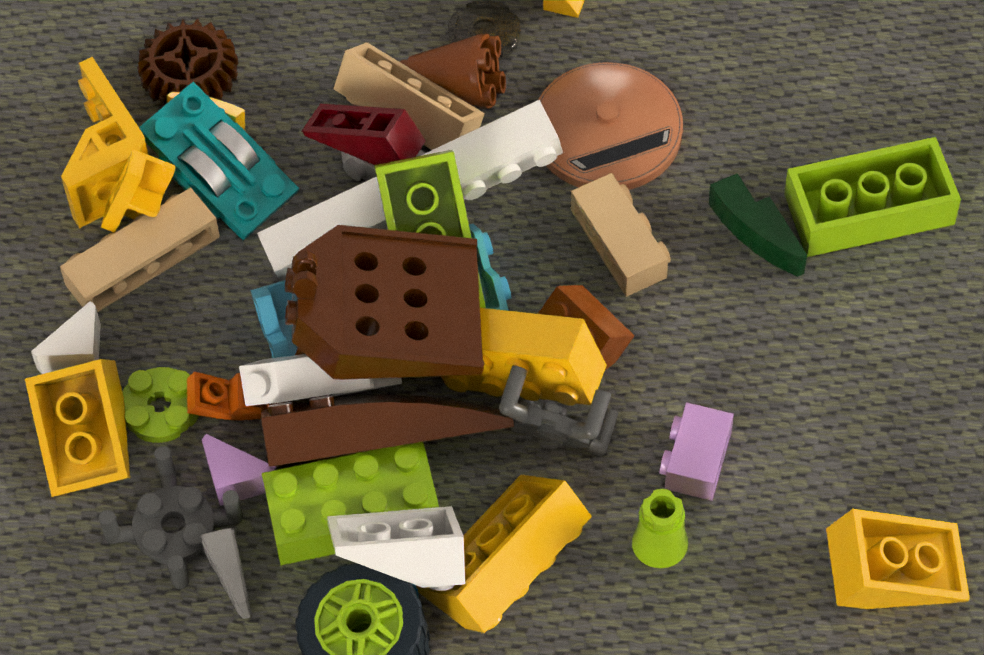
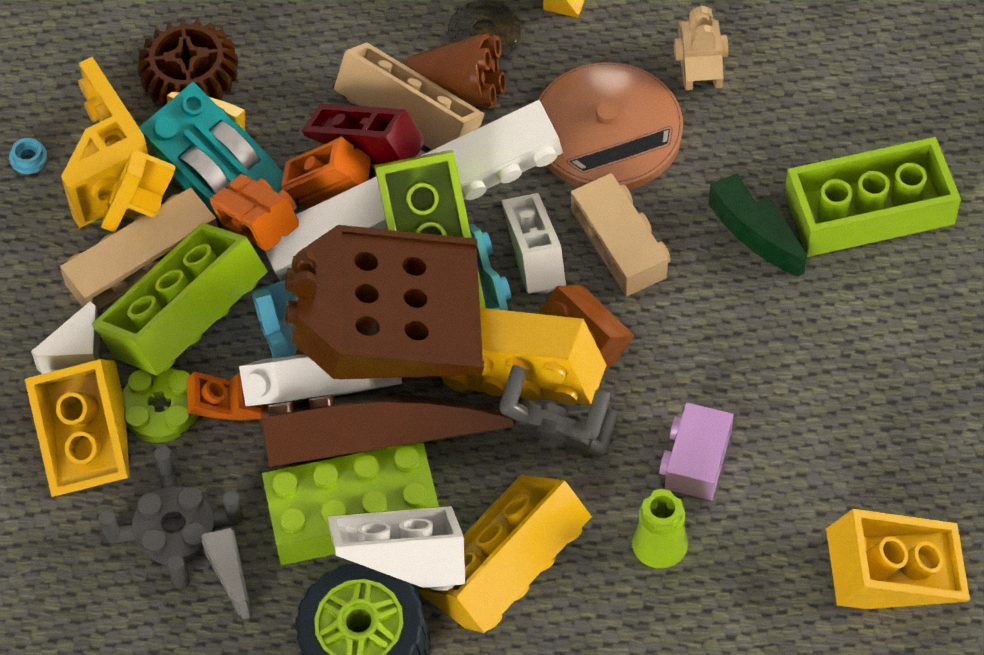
lavender slope [202,434,277,506] -> none
none -> medium azure plate [9,138,48,174]
none -> lime brick [92,223,268,376]
none -> orange brick [210,174,299,251]
none -> orange brick [281,137,371,209]
none -> white slope [501,193,566,294]
none -> tan hinge [674,5,728,90]

